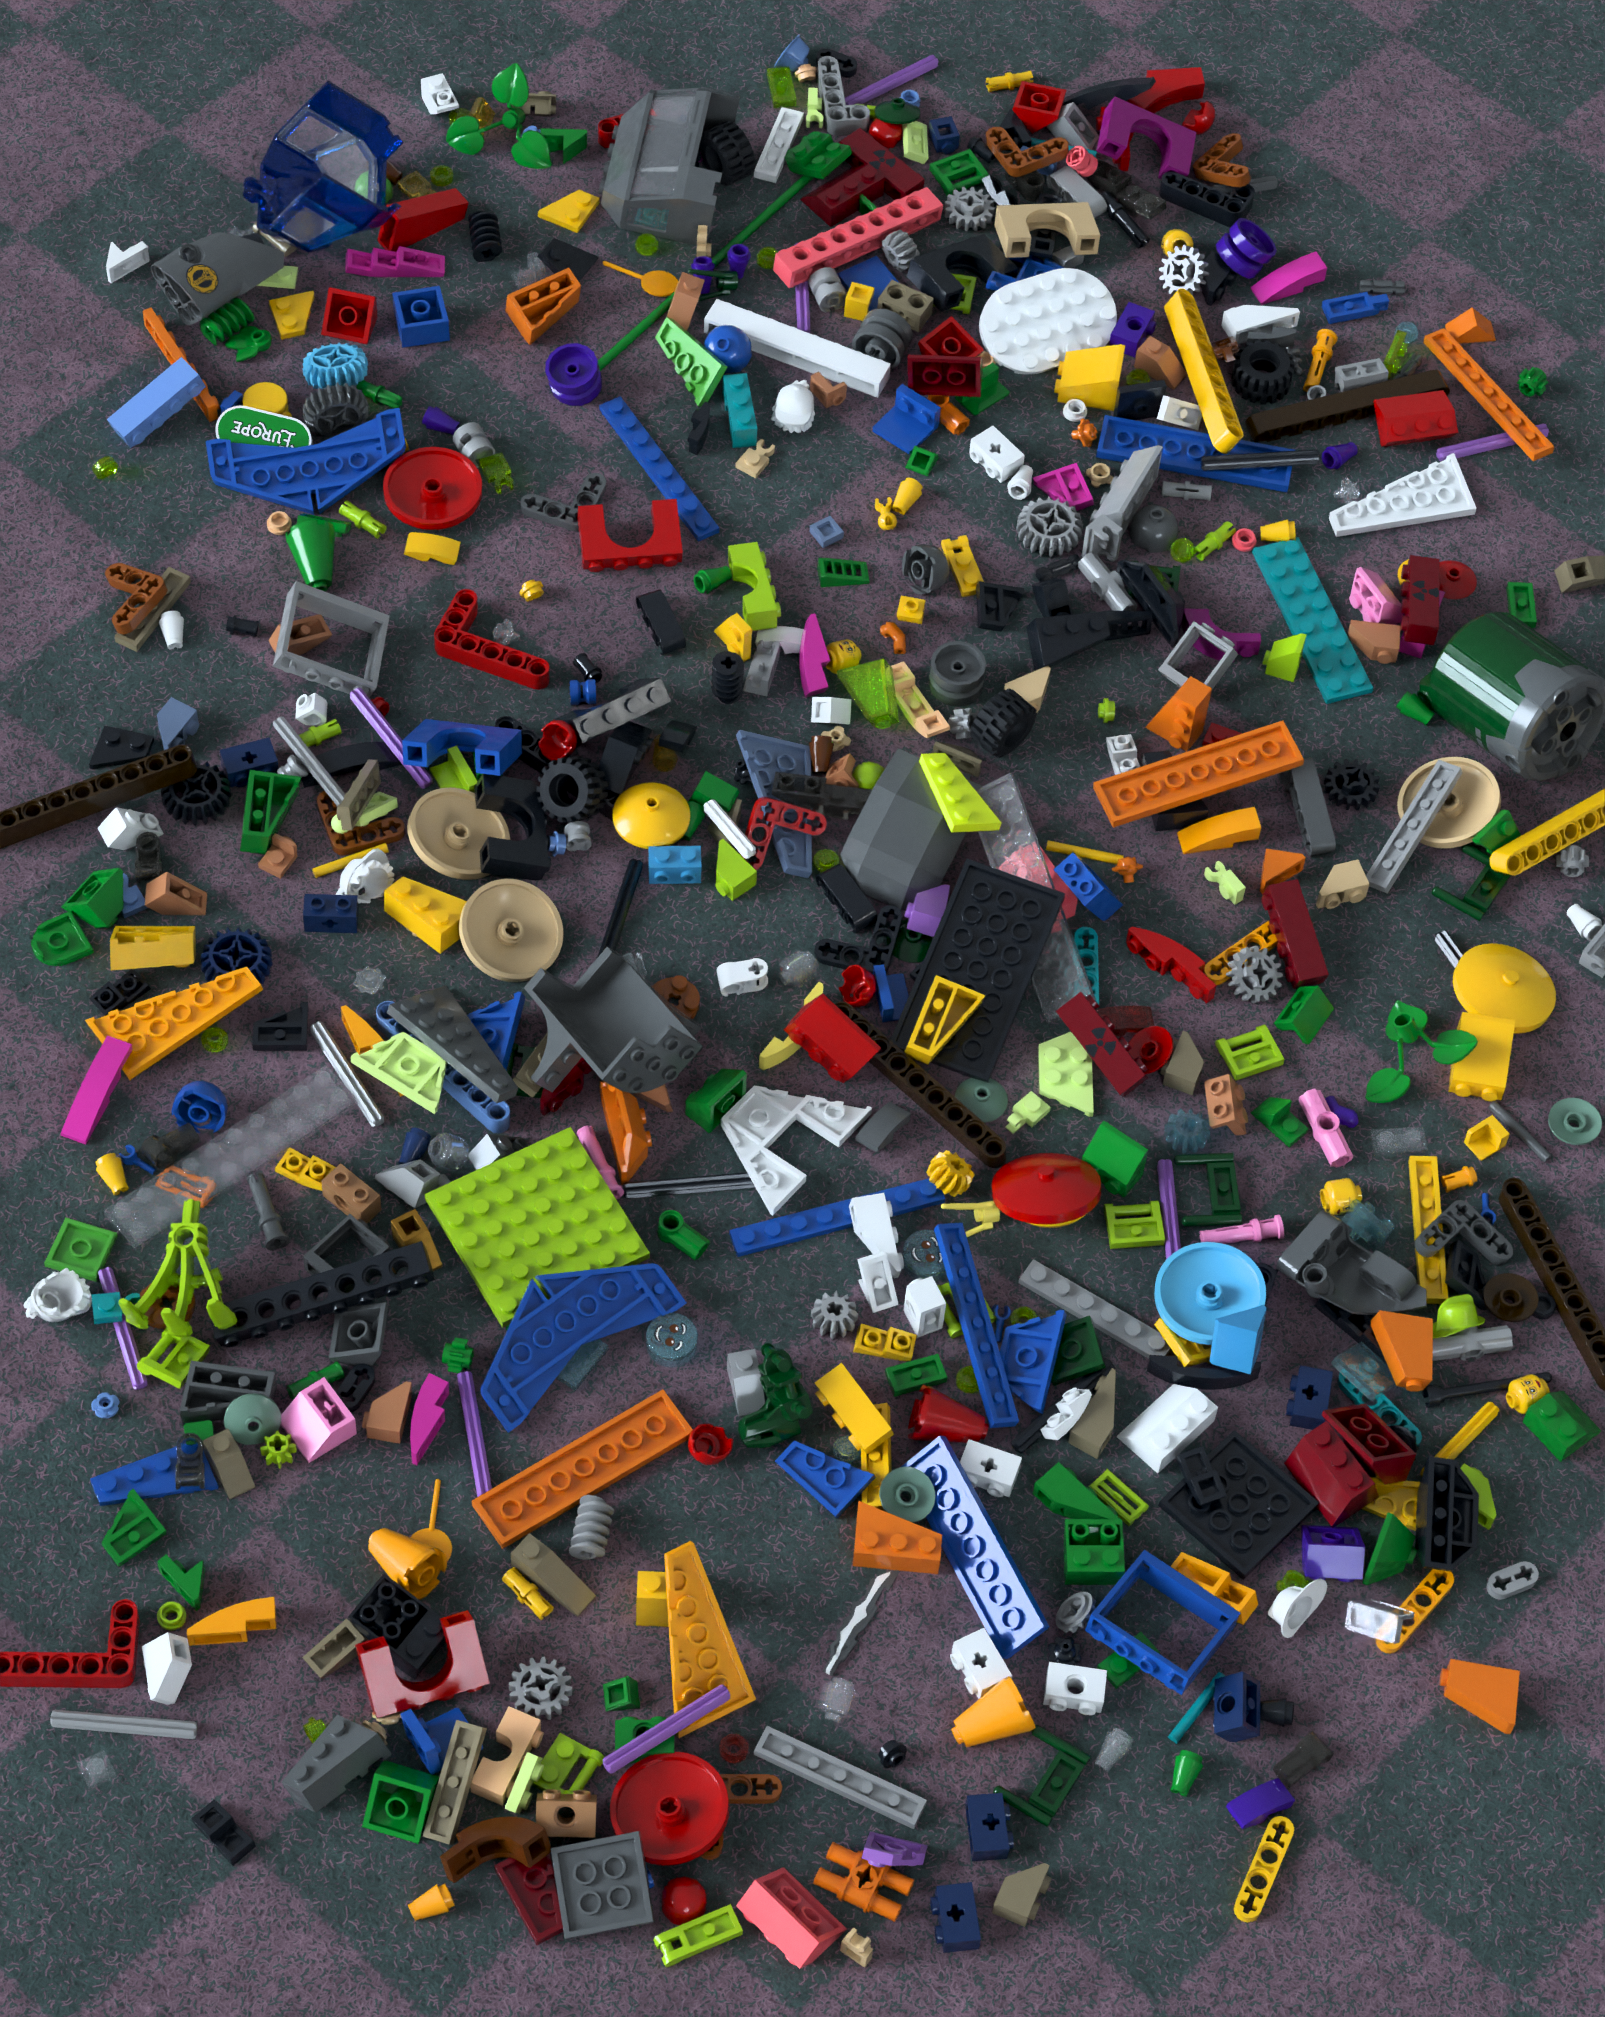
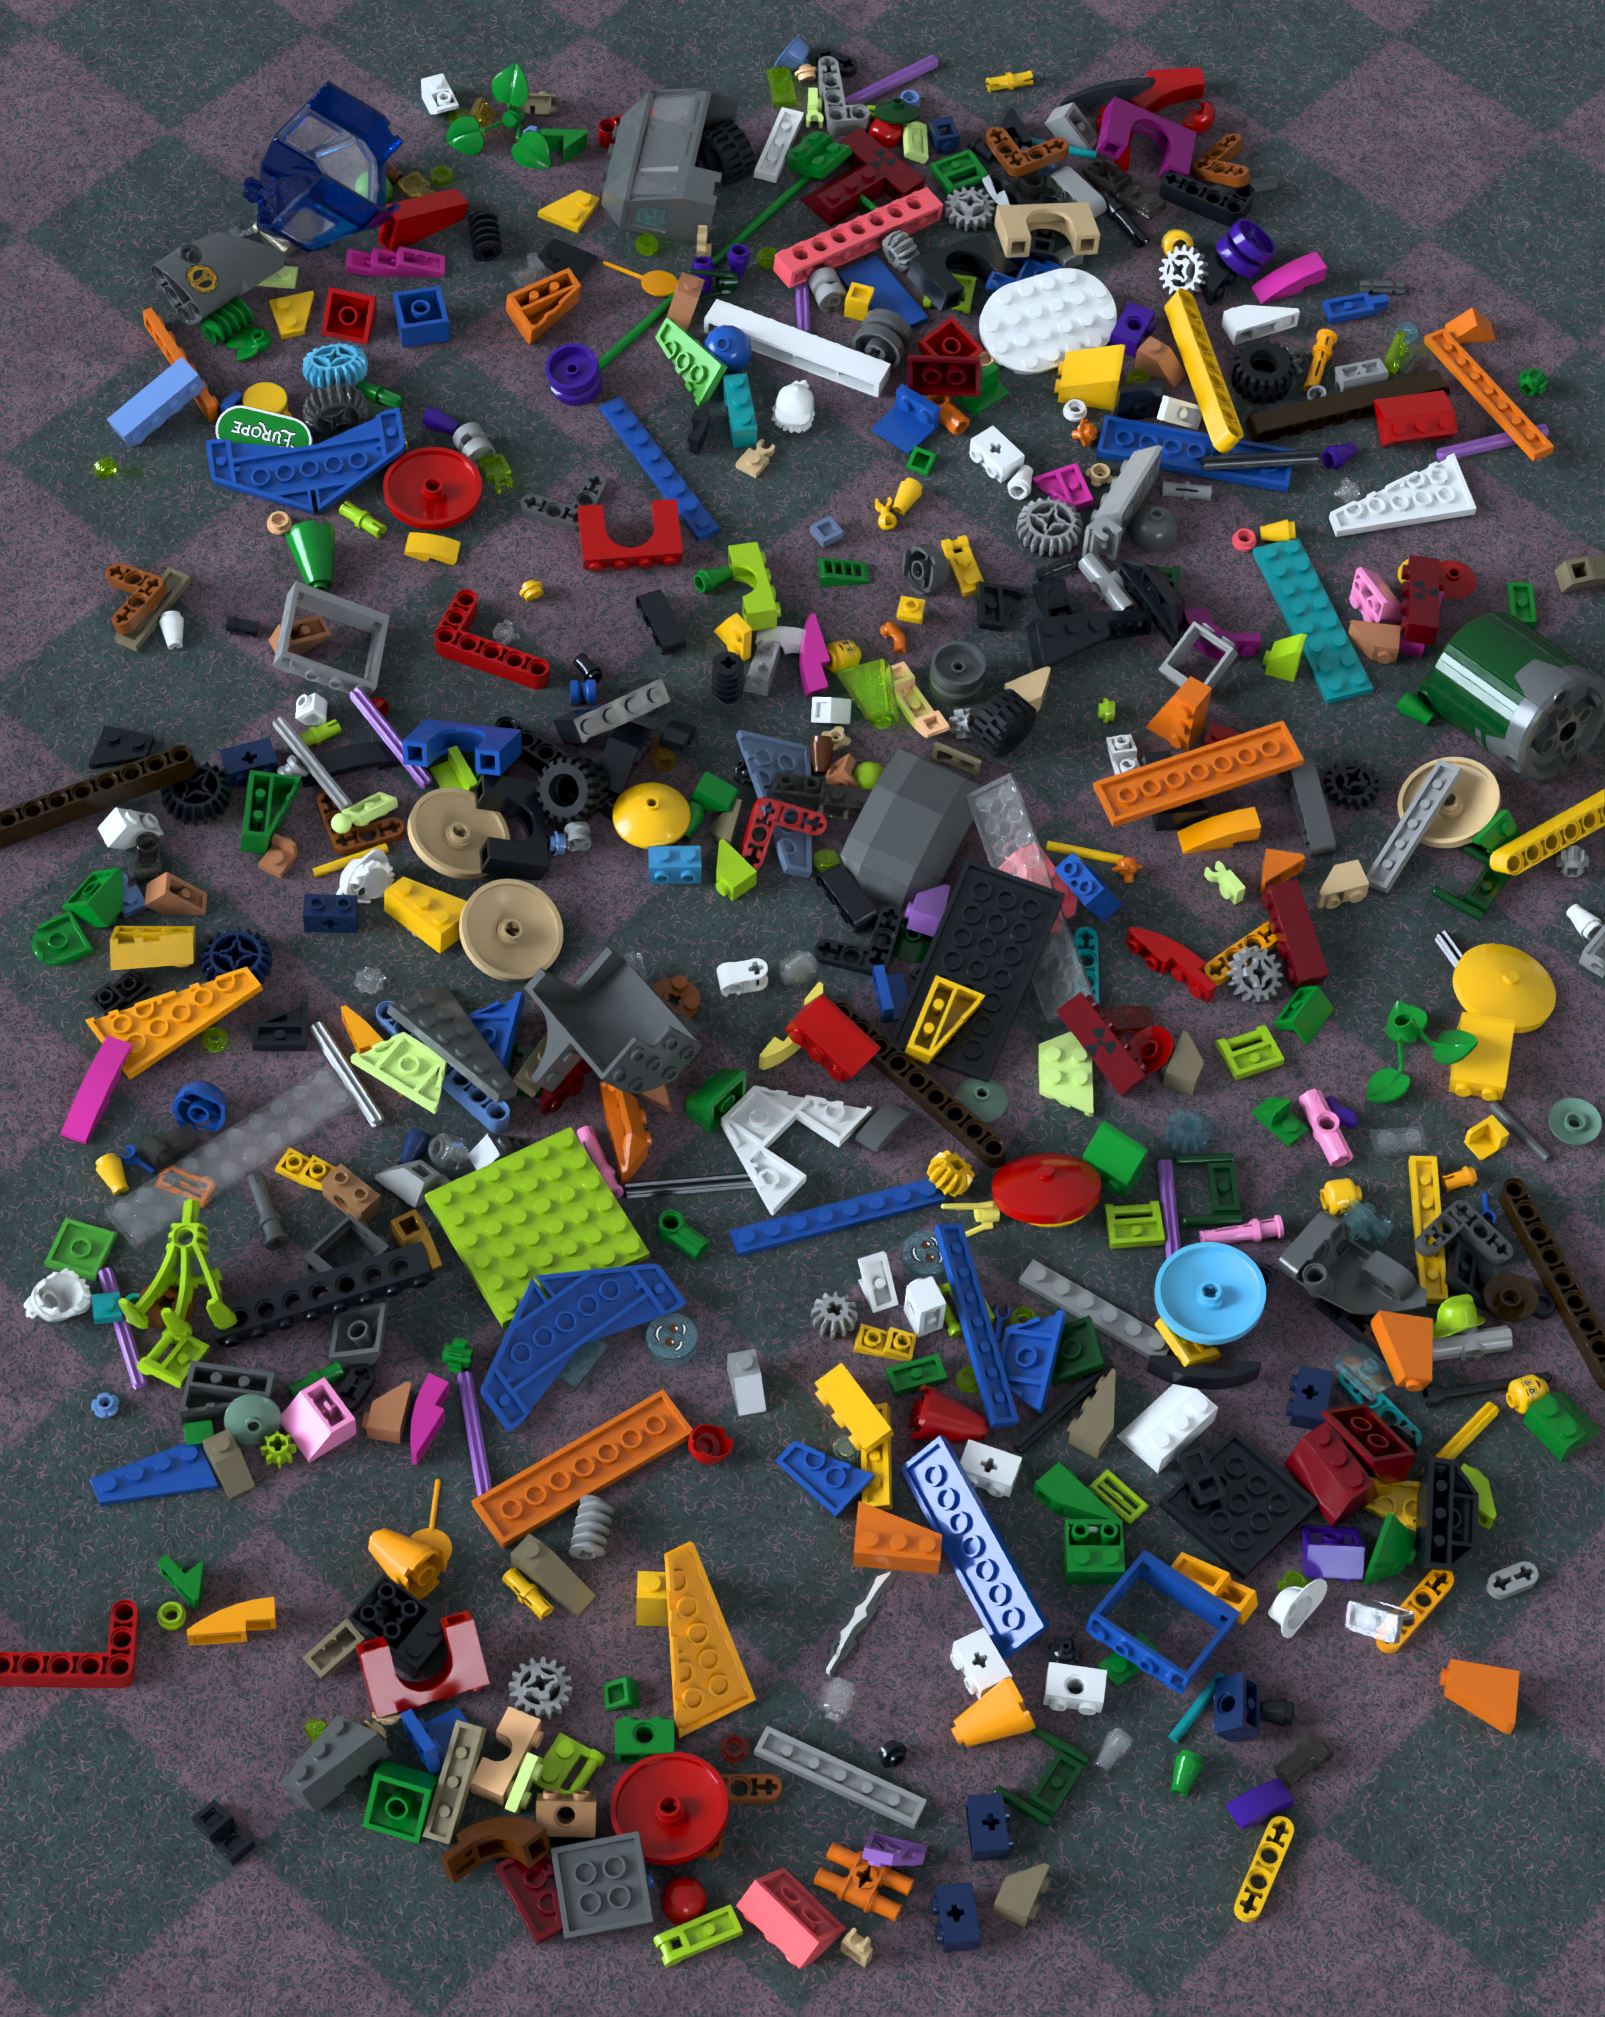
light grey axle [50,1709,198,1739] -> none
clear plate [77,1750,117,1791] -> none
green wing [102,1489,166,1567] -> none
white slope [106,241,150,283] -> none
white slope [142,1632,192,1705] -> none
sand blue slope [157,697,199,750] -> none
clear smoke piece [175,1433,205,1490] -> none
green plate [297,513,352,537] -> none
dark tan plate [337,759,381,830] -> none
light orange cone [408,1884,455,1921] -> none
red hair [538,720,577,761] -> none
black axle [597,858,643,958] -> none
medium lavender axle [603,1685,730,1774] -> none
white axle [703,799,756,859] -> none
dark green piece [738,1343,813,1448] -> none
nougat bracket [810,371,847,408] -> none
red hair [839,964,876,1008] -> none
white slope [849,1193,904,1278] -> none
dark tan brick [877,280,934,332] -> none
sand green dish [879,1467,935,1523] -> none
neon yellow wing [919,753,1002,833] -> none
yellowish green plate [1005,1091,1051,1134] -> none
red slope [1013,81,1066,134] -> none
white slope [1040,1388,1092,1440] -> none
light grey gear [1055,1591,1096,1633] -> none
coral wheel [1066,146,1098,177] -> none
clear neon green plate [1170,538,1195,563] -> none
lime pin [1192,521,1236,561] -> none
nougat bracket [1204,1074,1248,1135] -> none
dark azure slope [1209,1305,1267,1374] -> none
reddish brown hinge [1211,336,1240,363] -> none
dark grey slope [1246,327,1296,348] -> none

